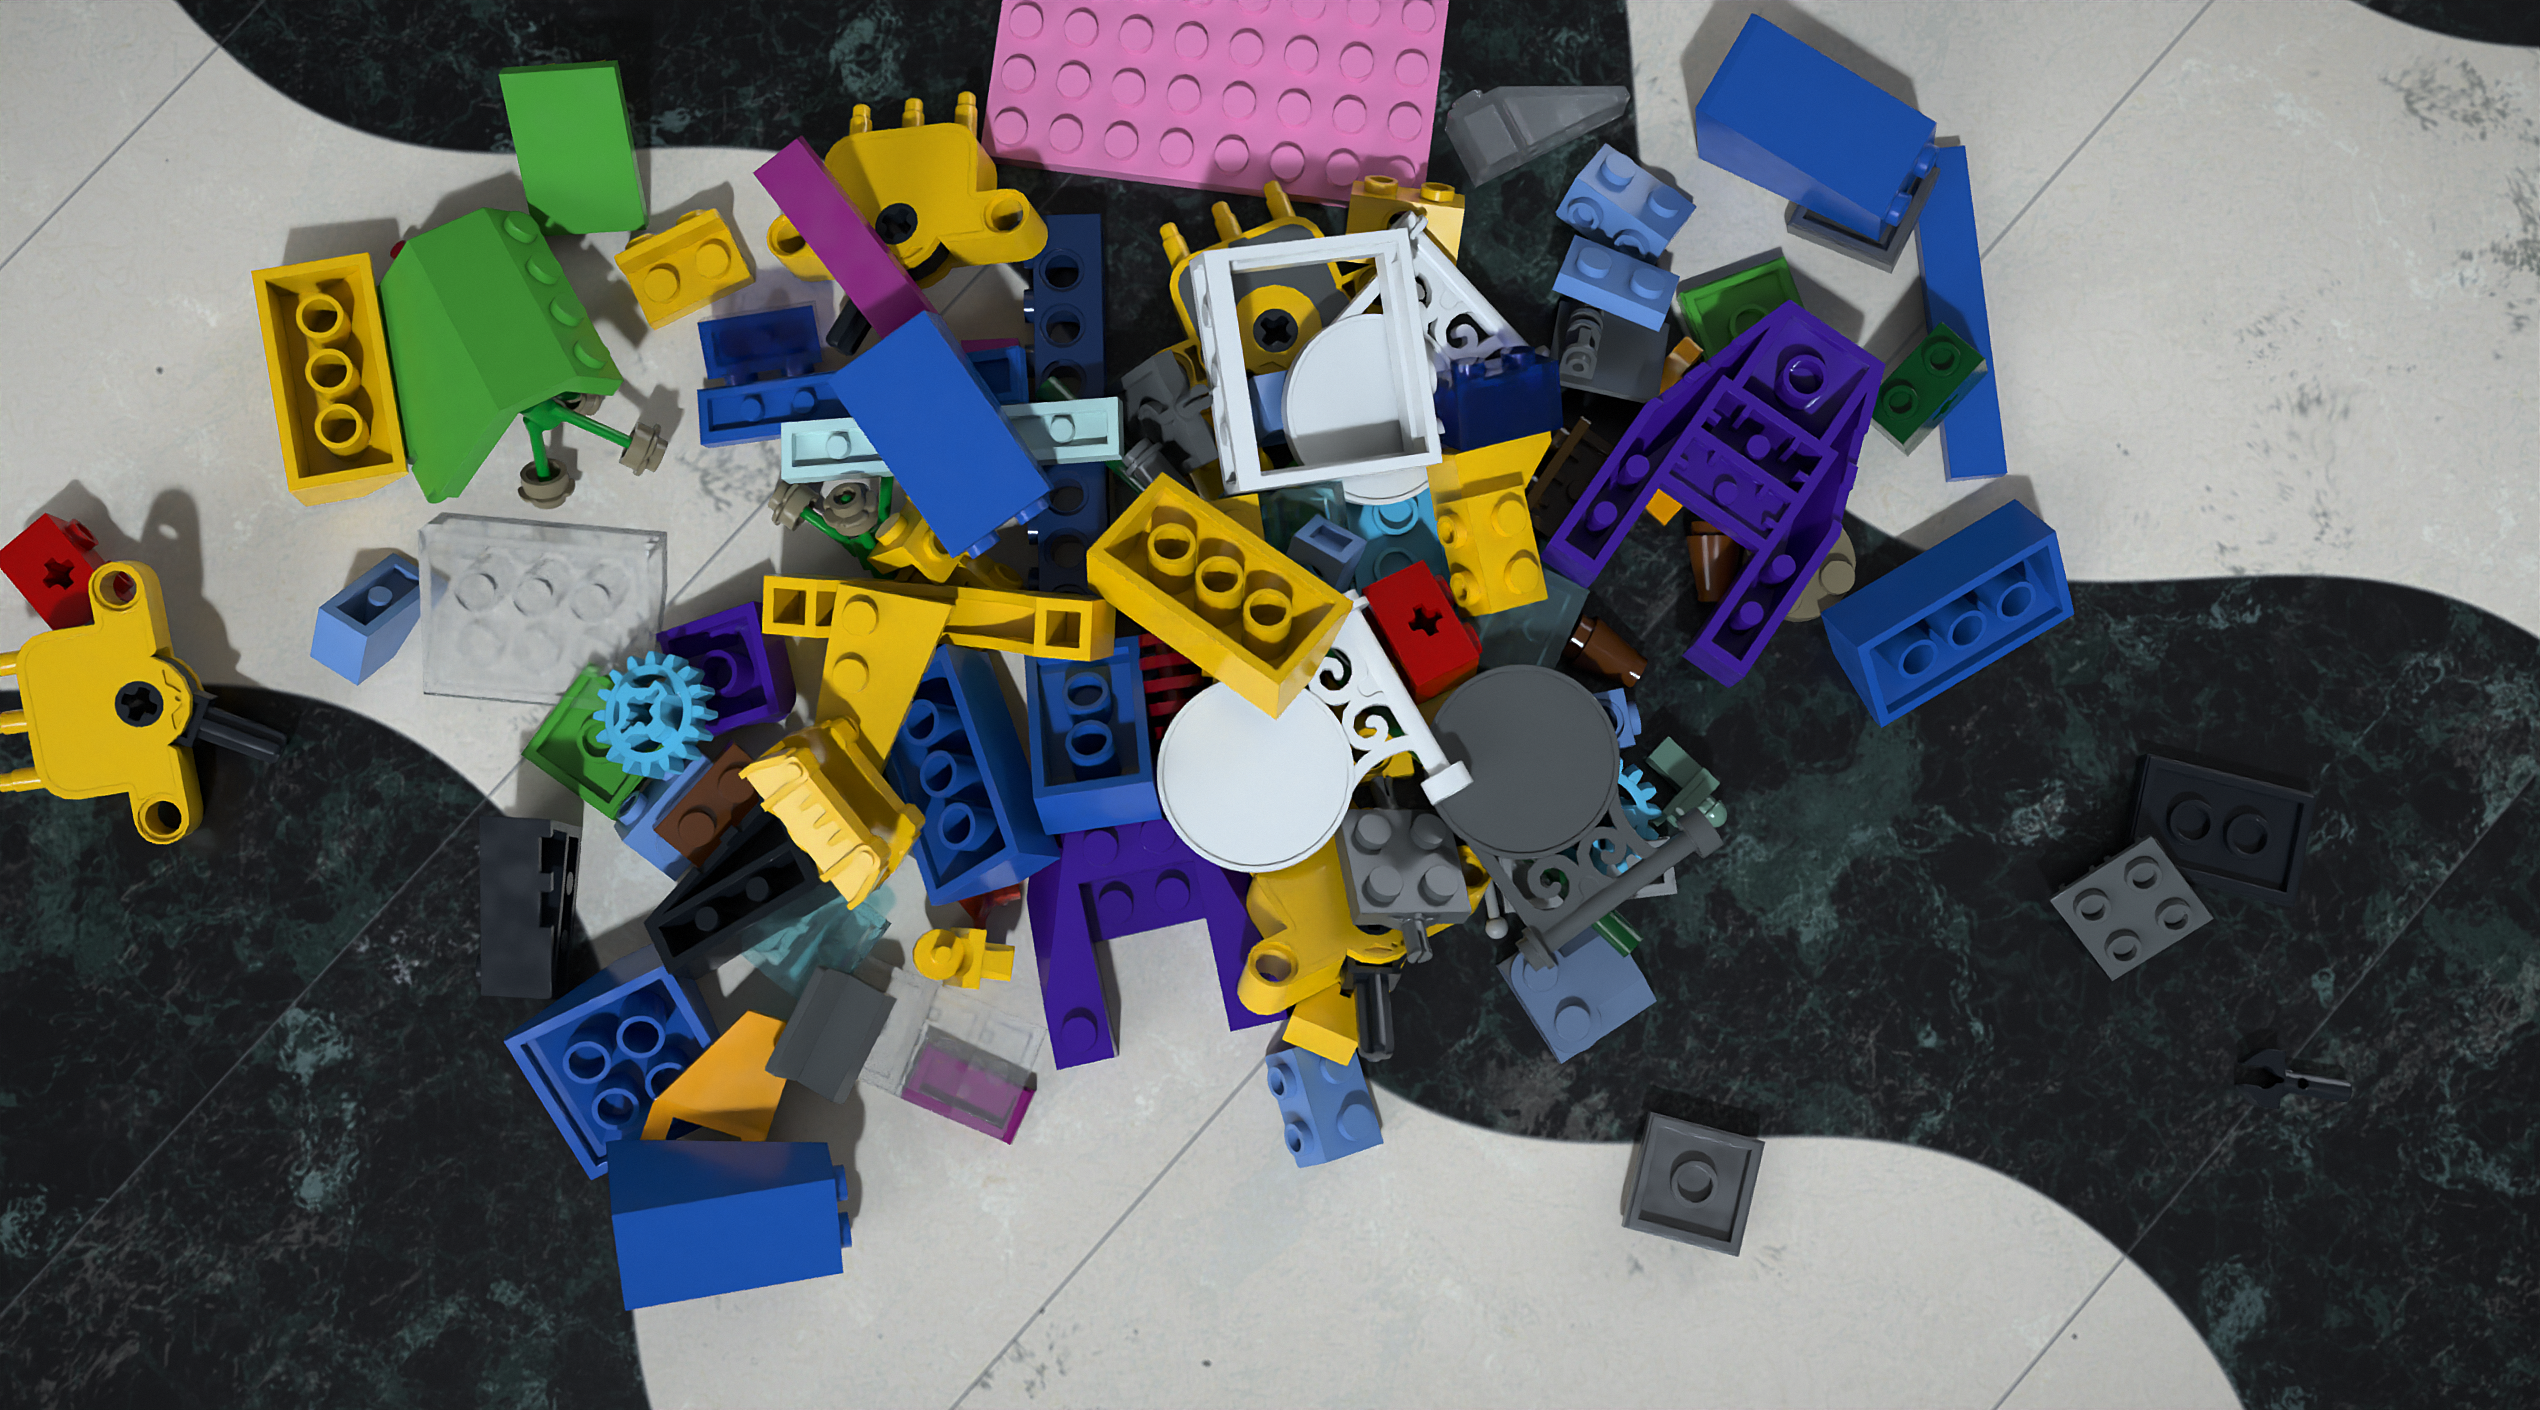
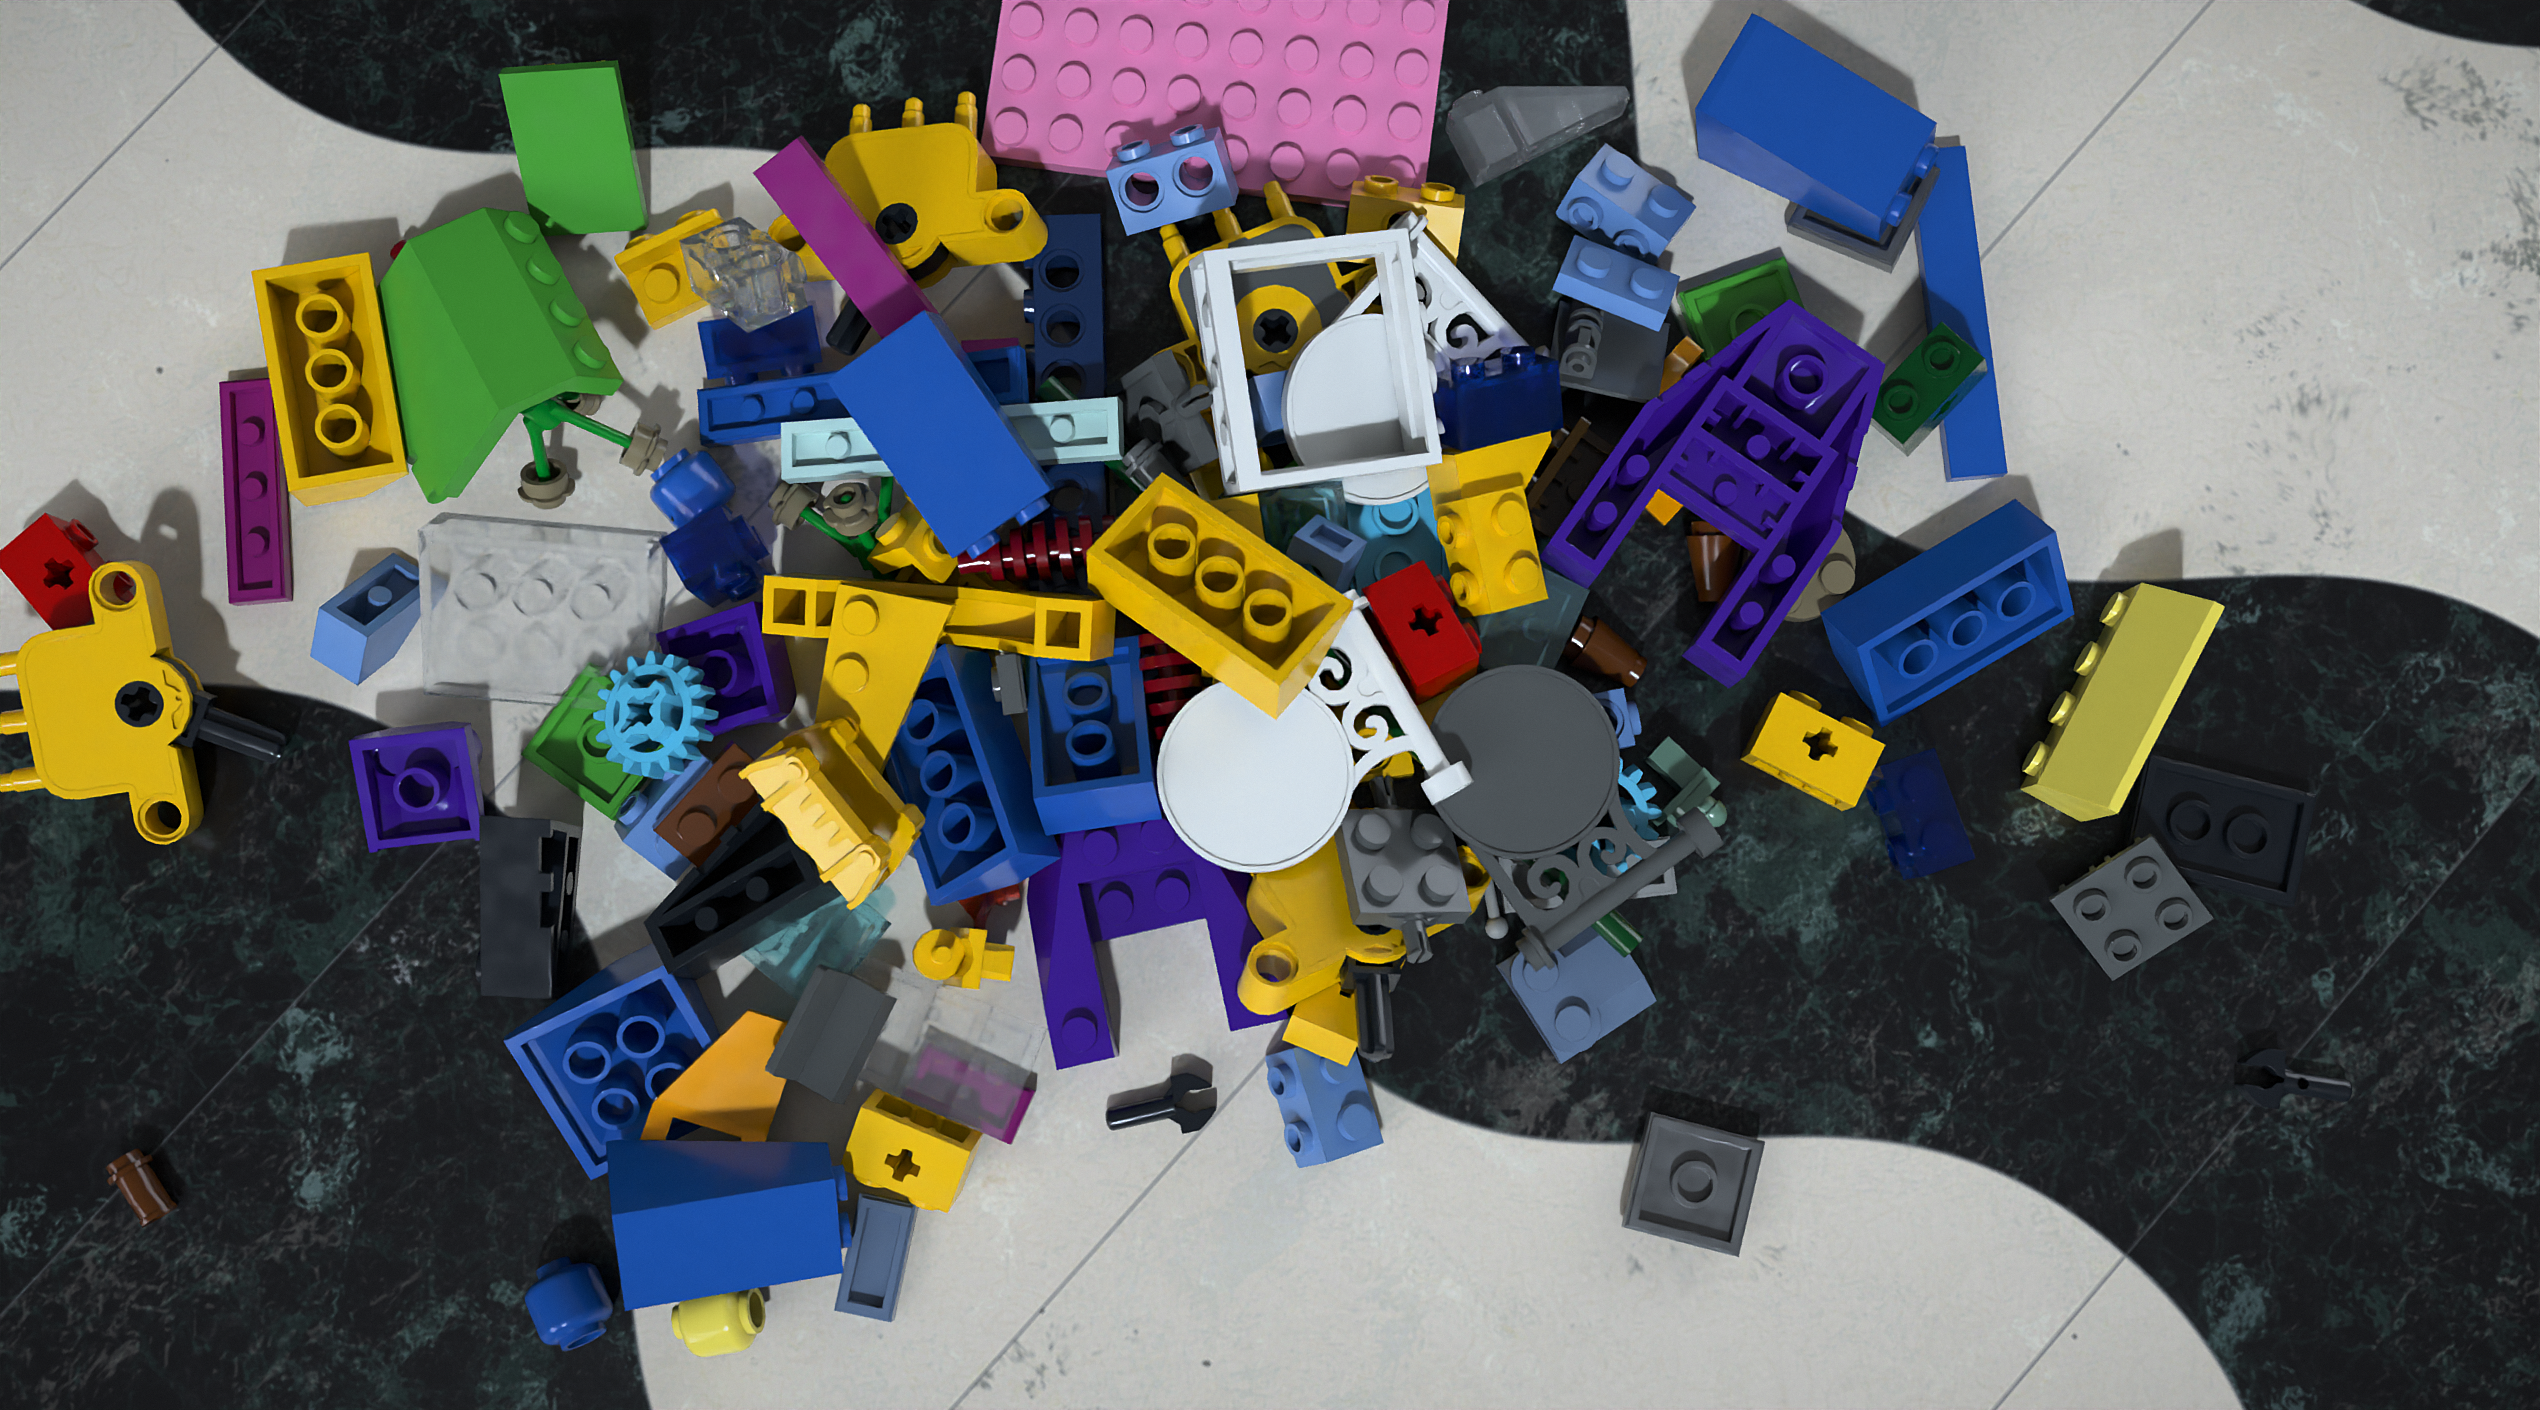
none -> reddish brown pin [106,1148,177,1228]
none -> magenta tile [219,377,293,606]
none -> dark purple slope [349,721,485,853]
none -> blue head [525,1257,613,1351]
none -> blue head [650,448,736,534]
none -> clear blue brick [659,505,772,608]
none -> light yellow head [671,1288,765,1357]
none -> clear brick [679,216,808,333]
none -> sand blue tile [834,1192,919,1322]
none -> yellow brick [840,1086,985,1213]
none -> dark red piece [957,515,1115,582]
none -> dark grey plate [991,652,1028,715]
none -> medium blue brick [1105,124,1239,236]
none -> black bar [1105,1072,1217,1134]
none -> yellow brick [1740,690,1885,811]
none -> clear blue brick [1865,748,1975,881]
none -> light yellow slope [2020,583,2225,822]

